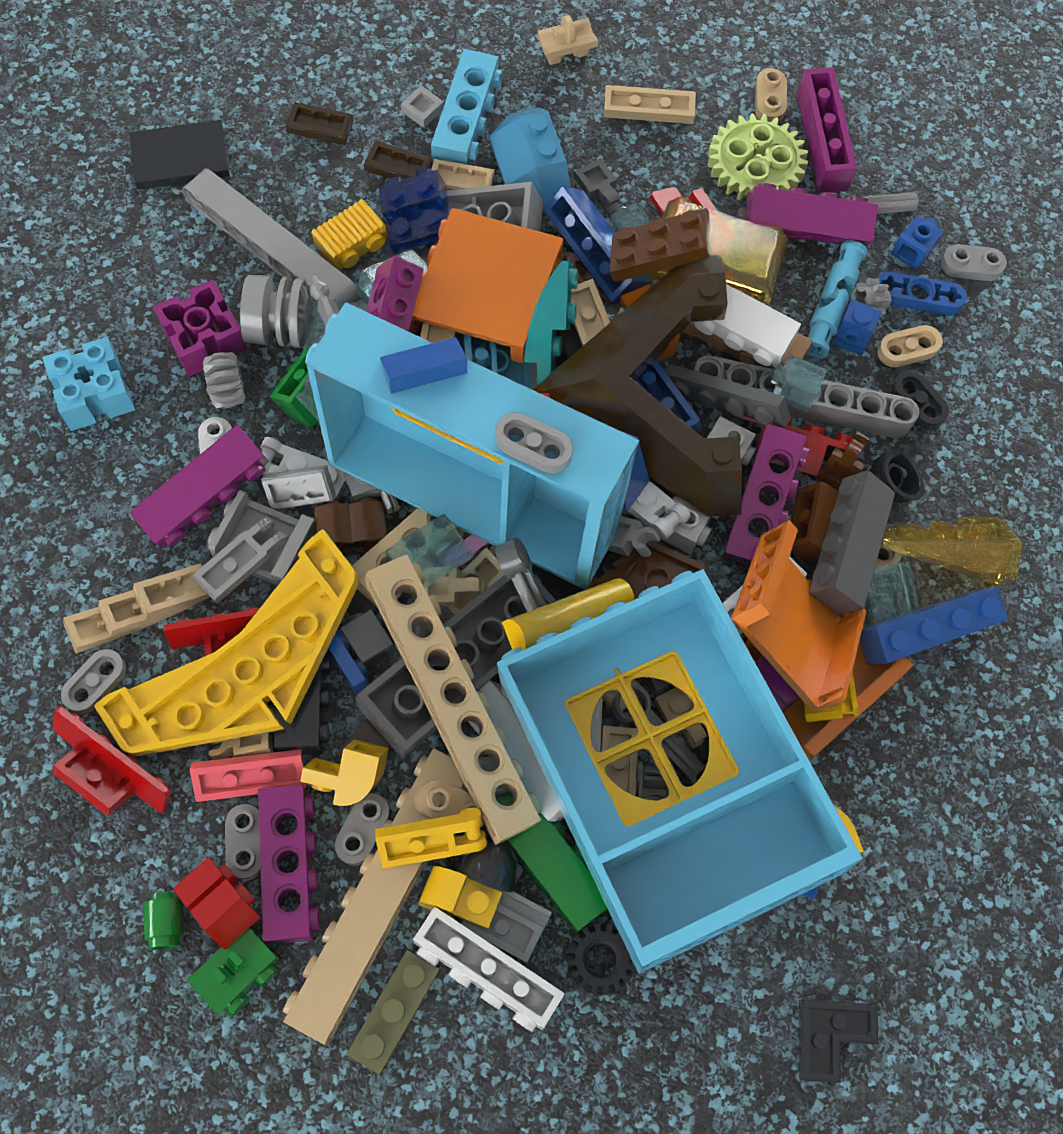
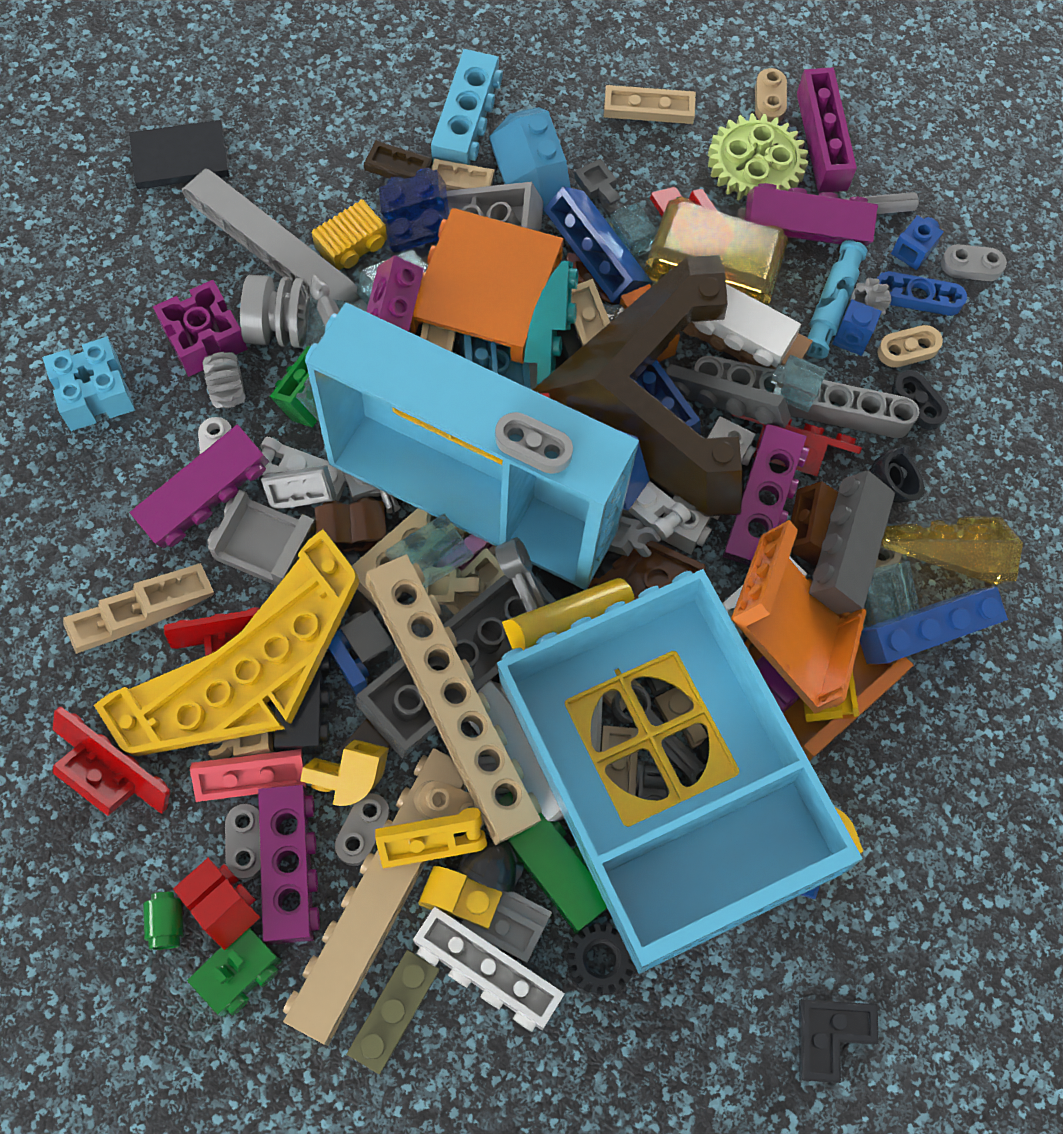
light grey plate [61,649,126,714] -> none
light grey hinge [192,517,288,604] -> none
dark brown plate [285,102,354,145] -> none
blue slope [380,337,467,394] -> none
light grey plate [401,86,444,128] -> none
tan hips [537,15,598,65] -> none
reddish brown plate [610,208,711,282] -> none
reddish brown plate [818,432,869,491] -> none

